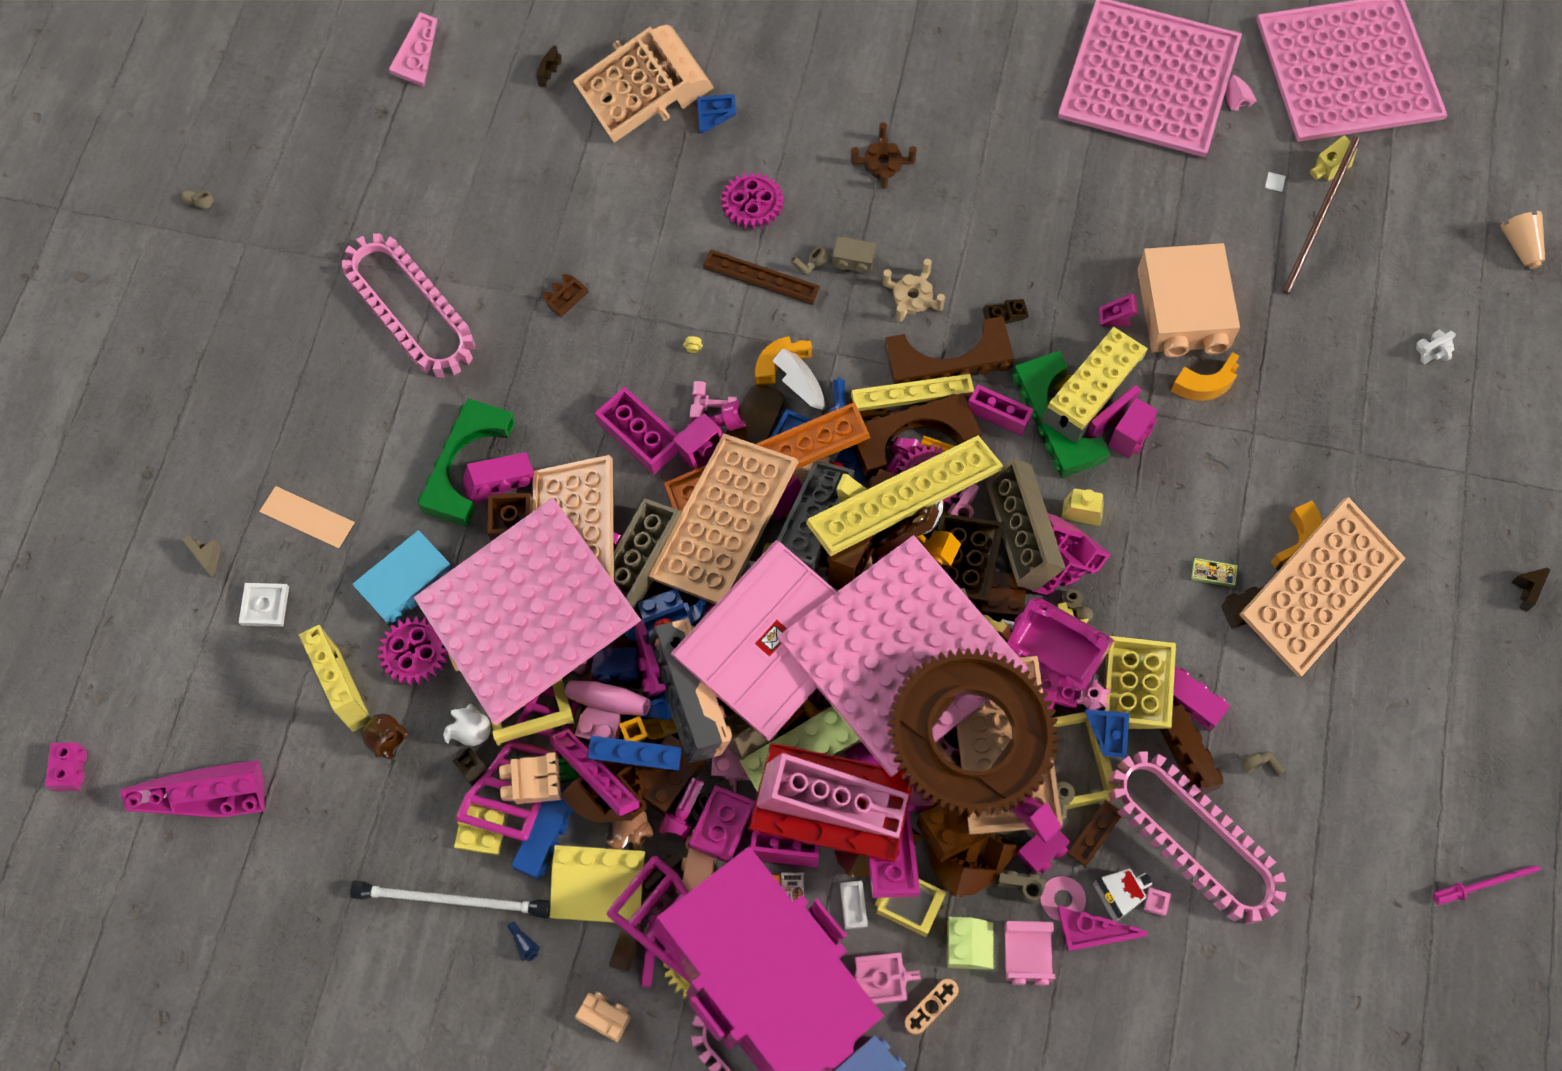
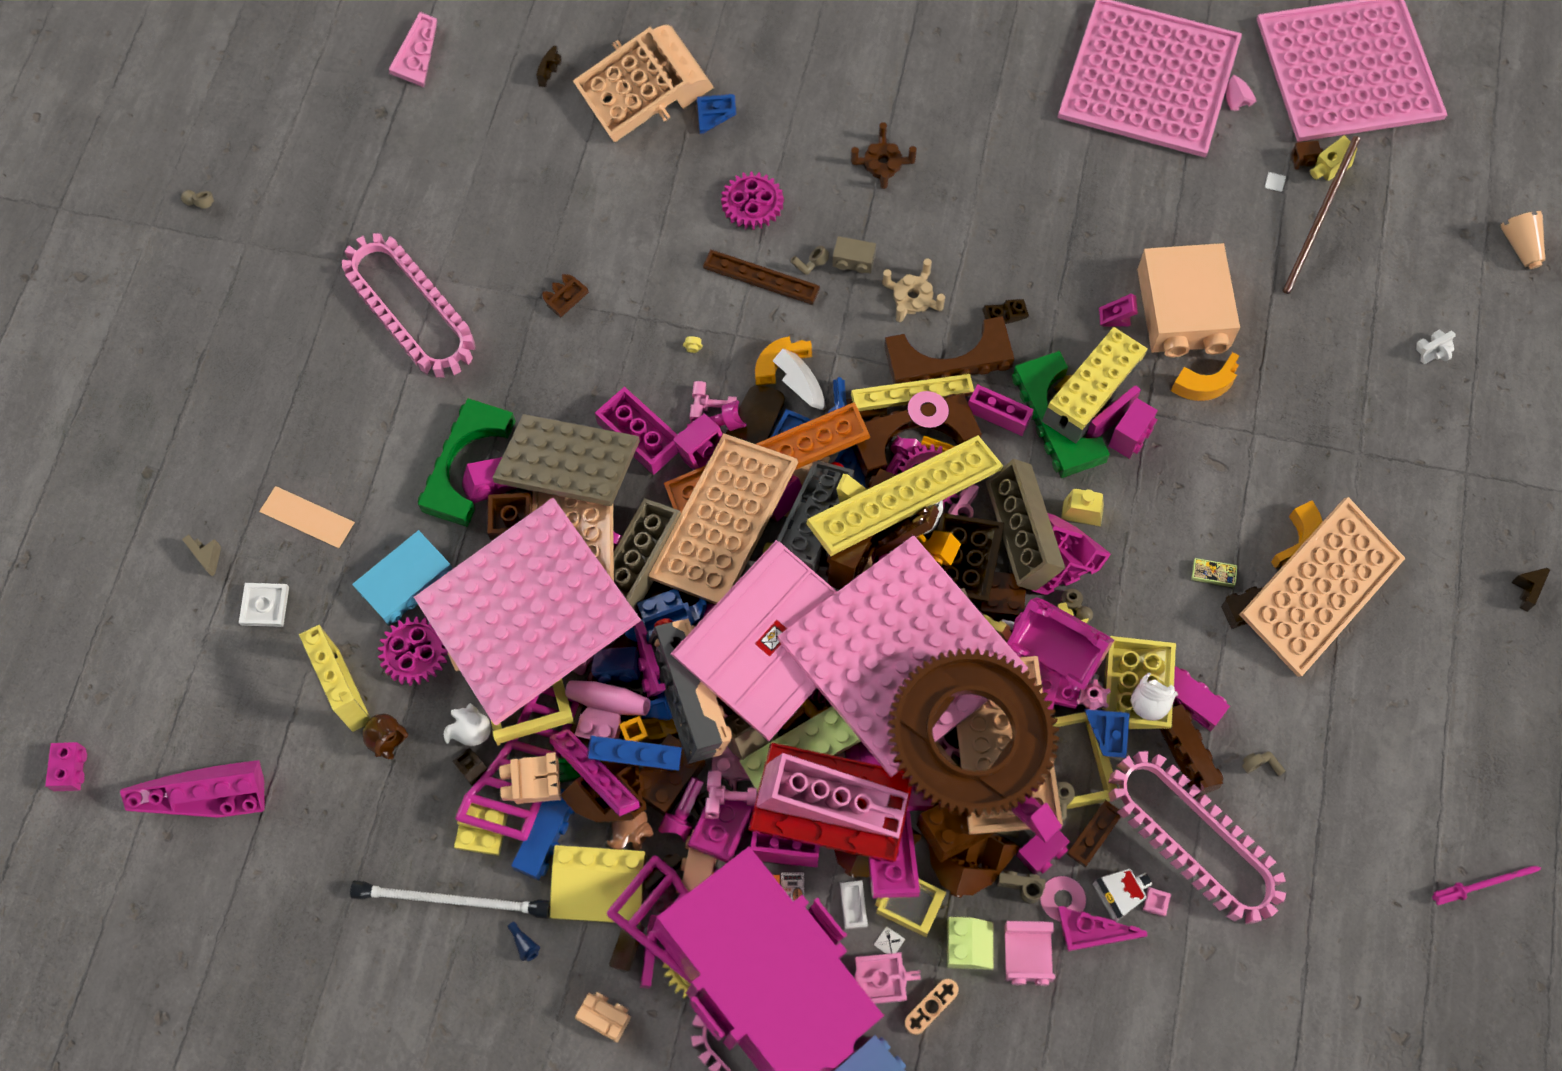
none -> dark tan plate [493,414,640,507]
none -> bright pink bar [705,771,757,819]
none -> white sticker [874,926,905,954]
none -> bright pink piece [908,391,949,428]
none -> white hair [1131,673,1178,721]
none -> reddish brown brick [1291,140,1323,170]

